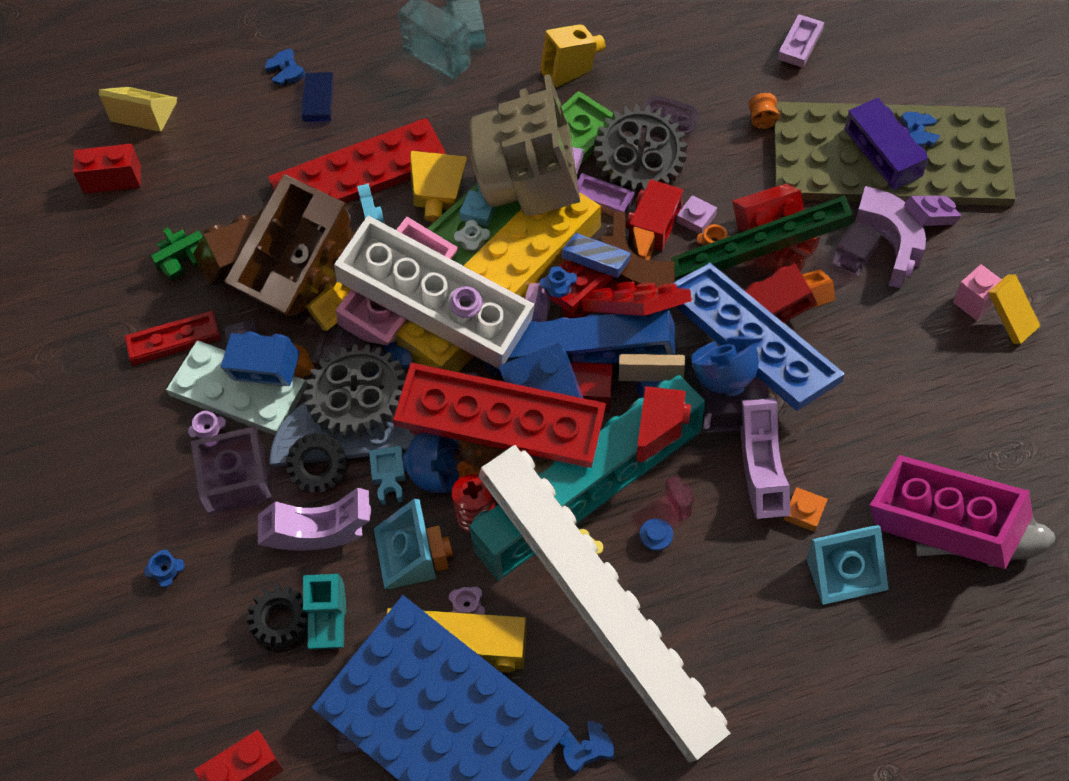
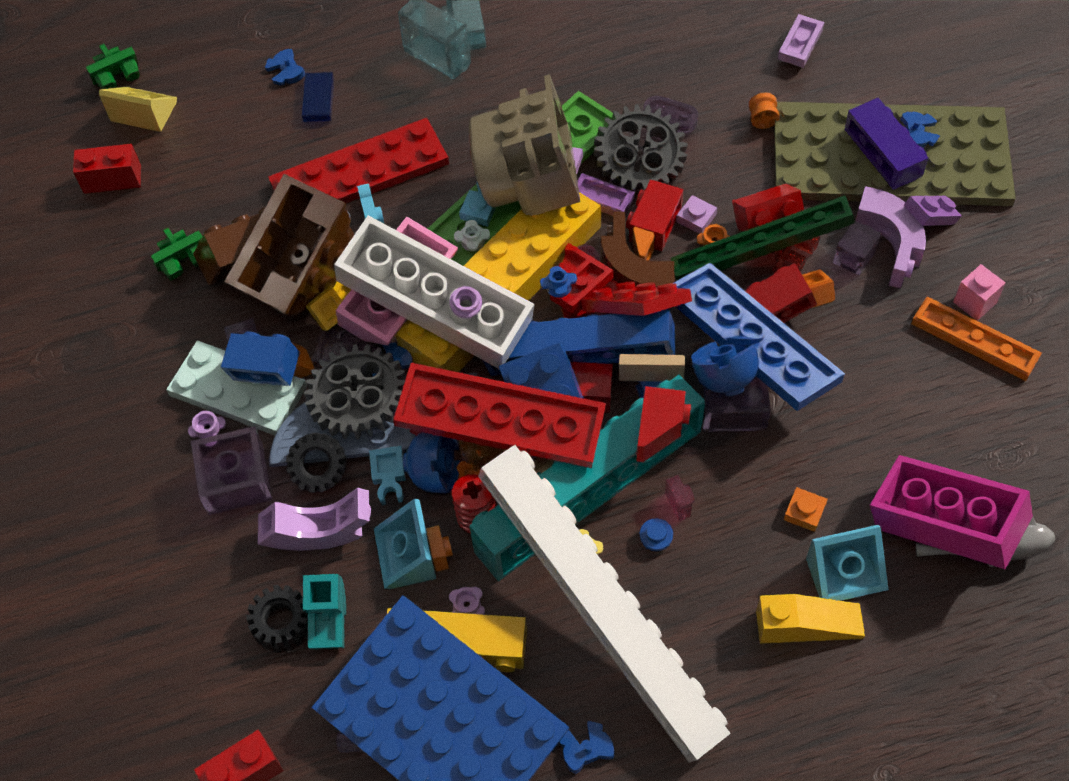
red tile [124,310,222,366] -> none
blue plate [144,550,185,588] -> none
yellow torso [410,151,467,222] -> none
lavender plate [524,283,551,322] -> none
yellow torso [540,24,606,88] -> none
blue tile [562,233,631,278] -> none
lavender arch [741,398,790,519] -> none
yellow tile [988,274,1041,344] -> none
none -> green hips [86,43,140,89]
none -> yellow slope [756,594,865,644]
none -> orange tile [911,296,1042,381]

